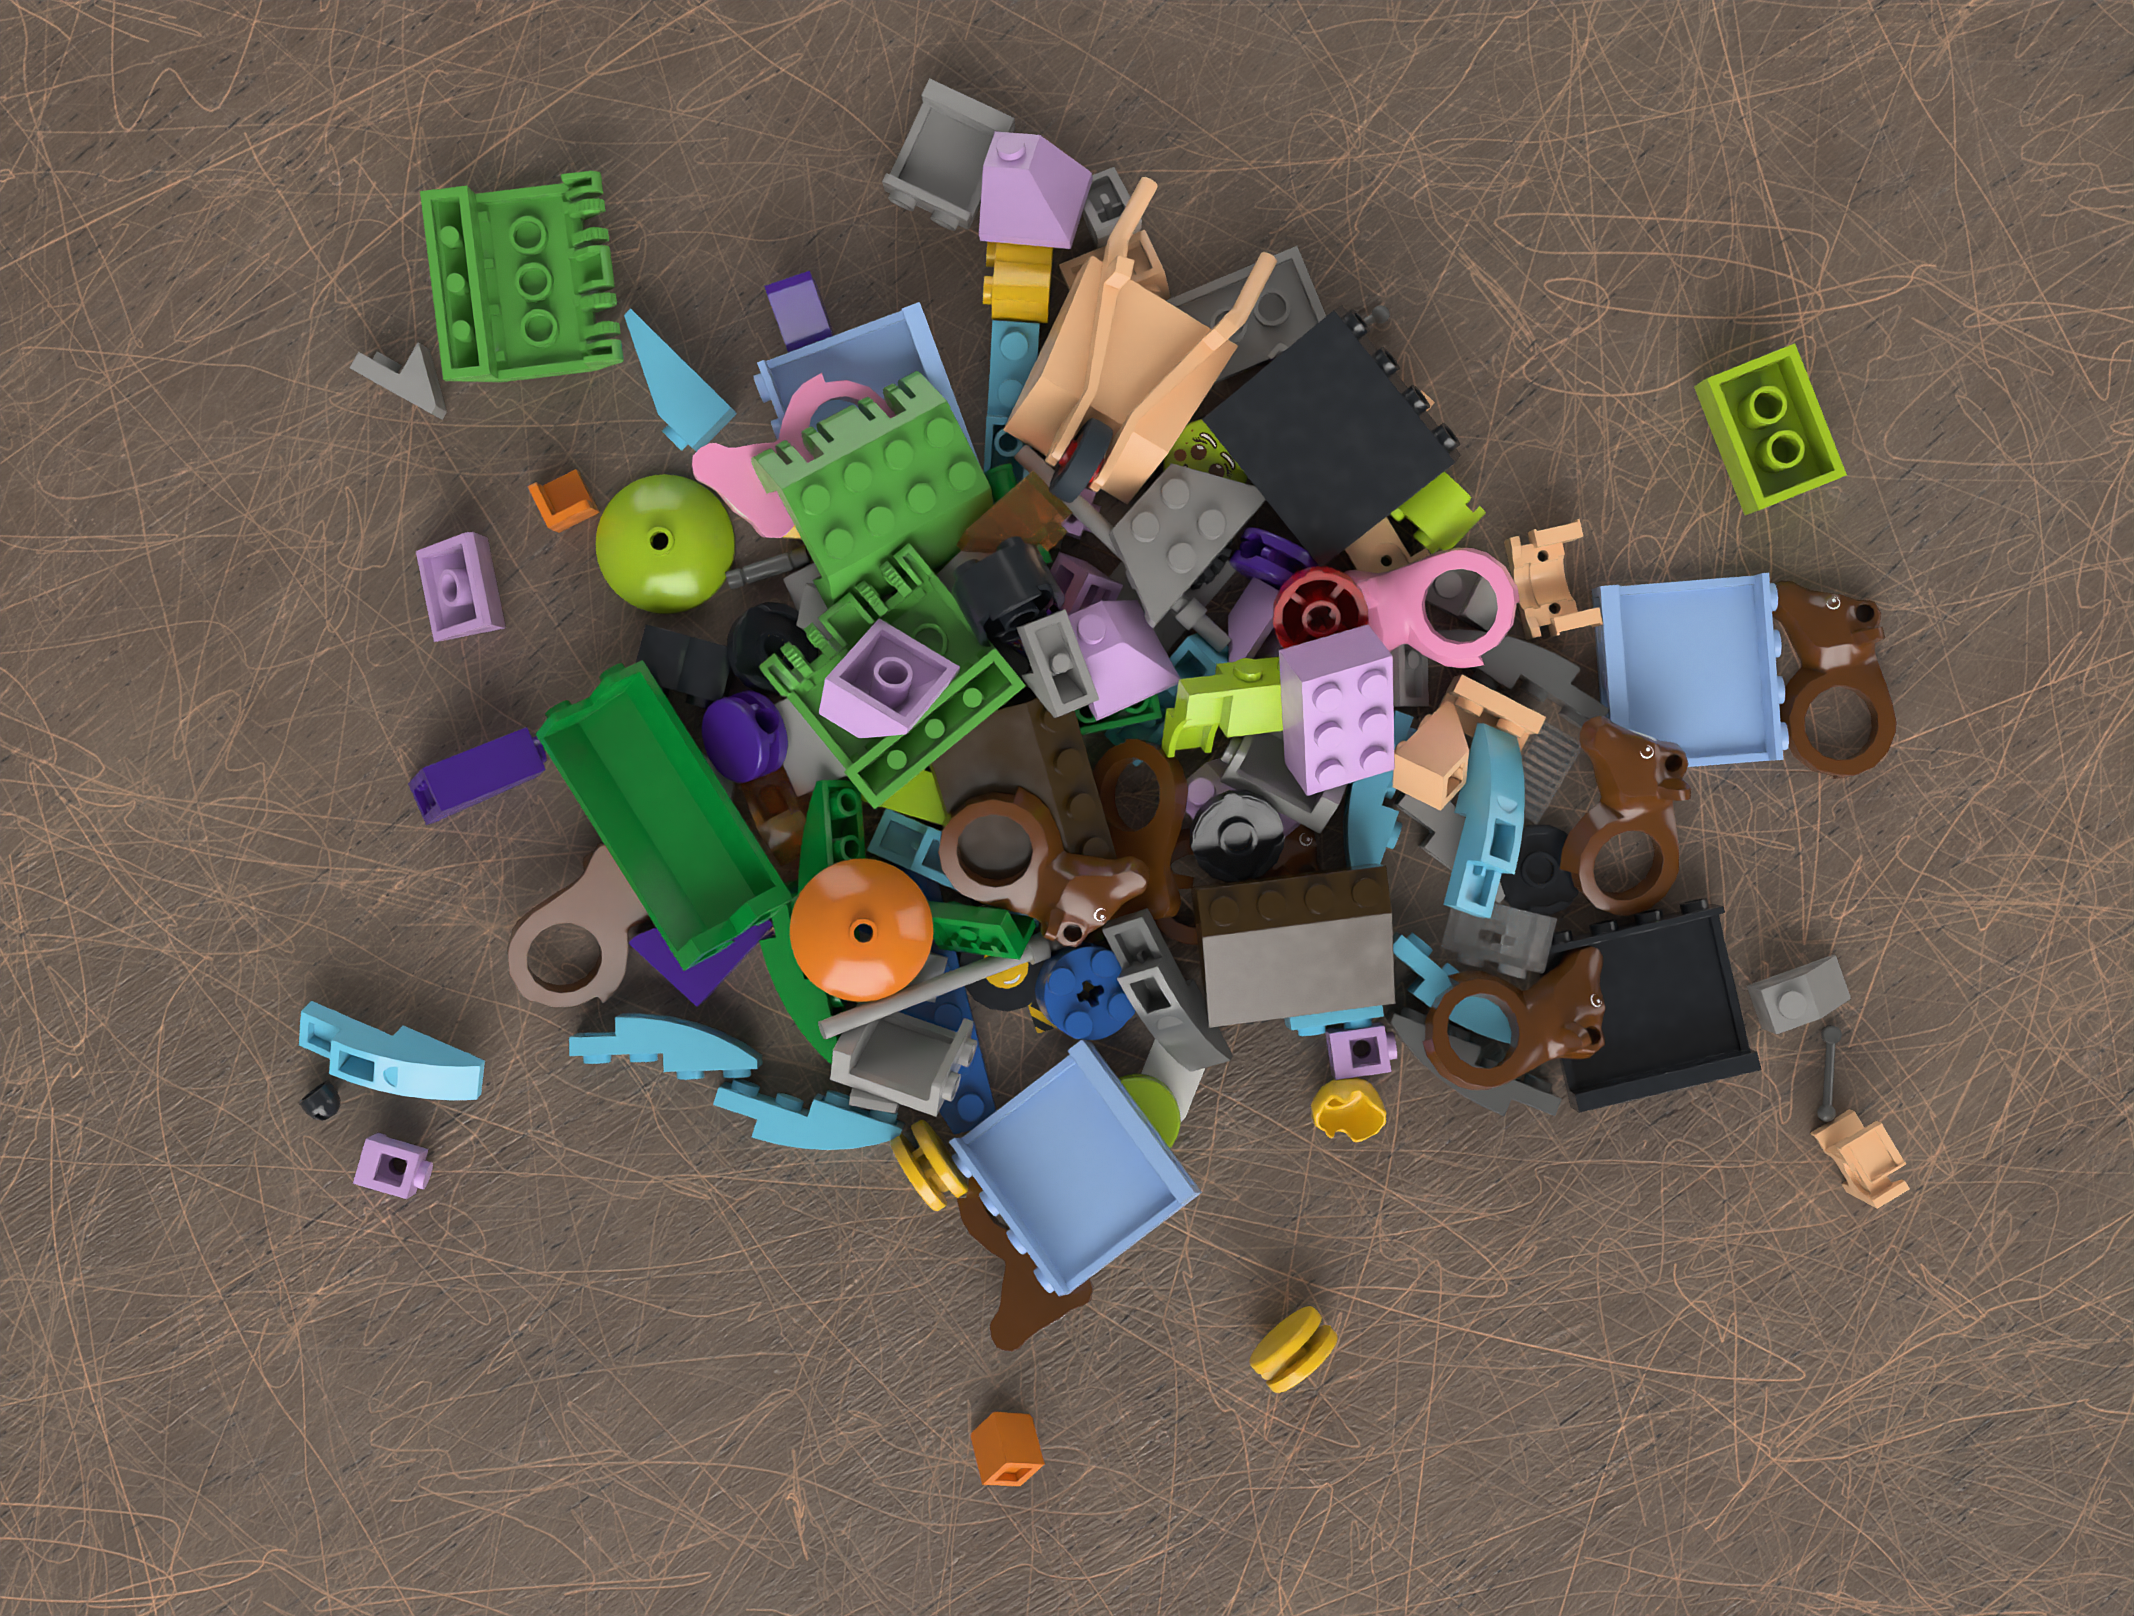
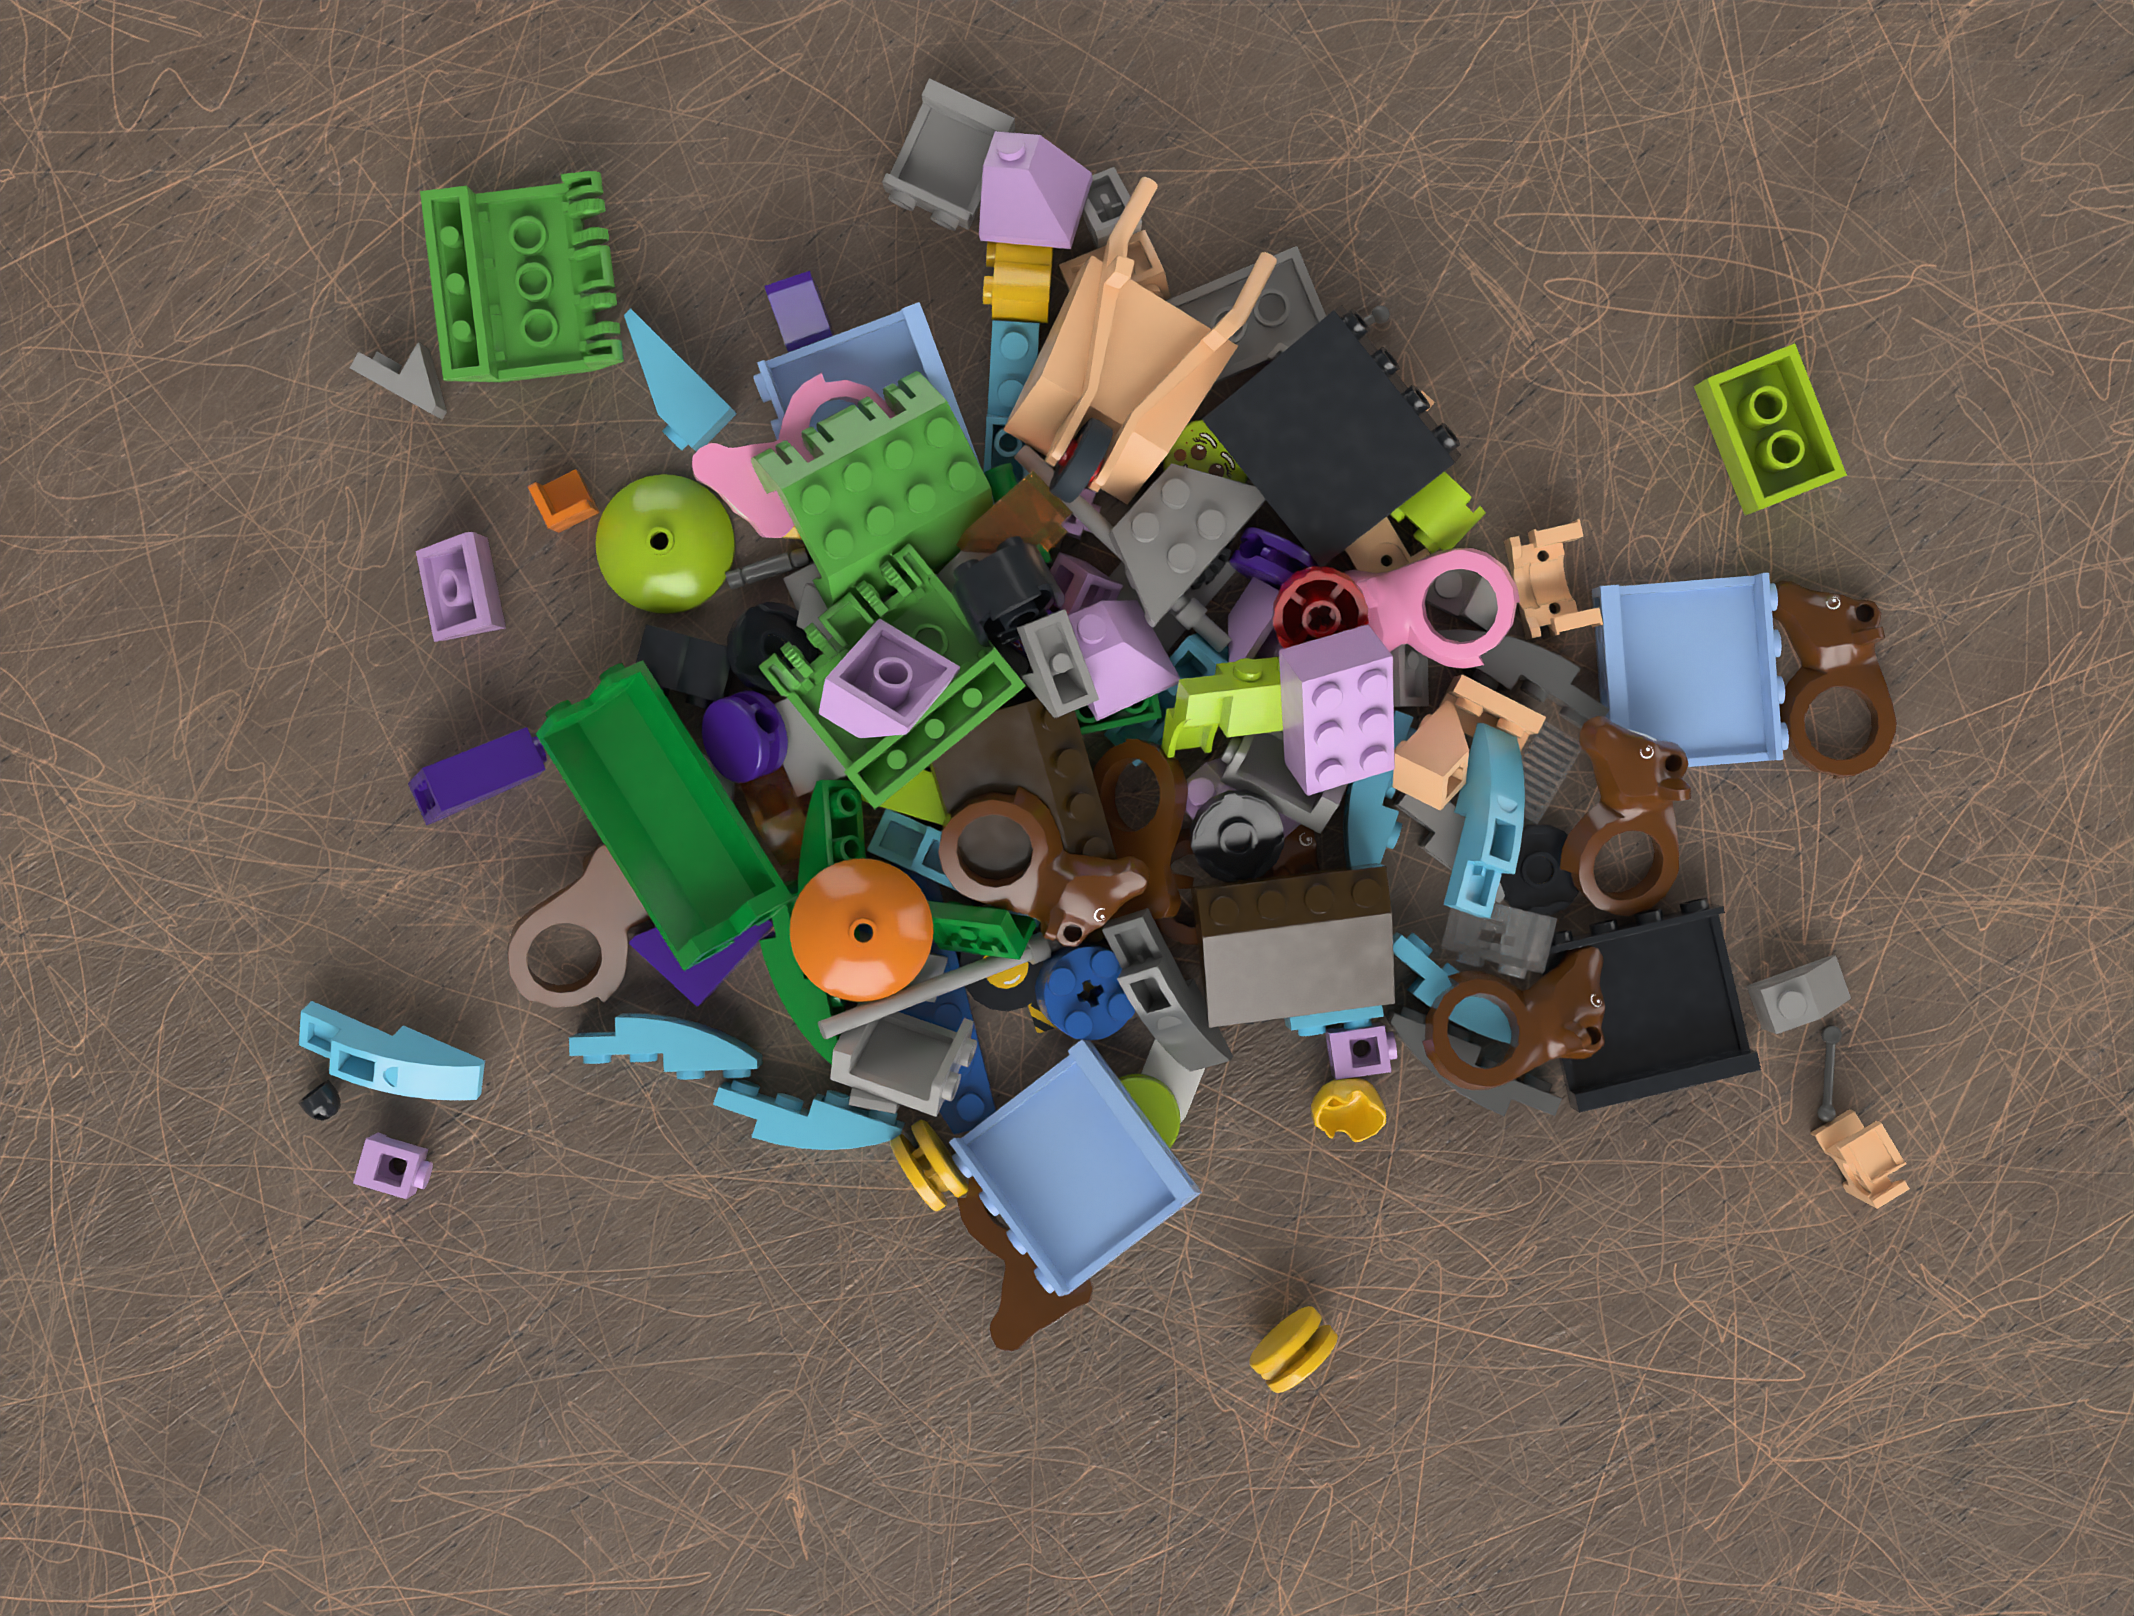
orange panel [971,1412,1045,1486] -> none

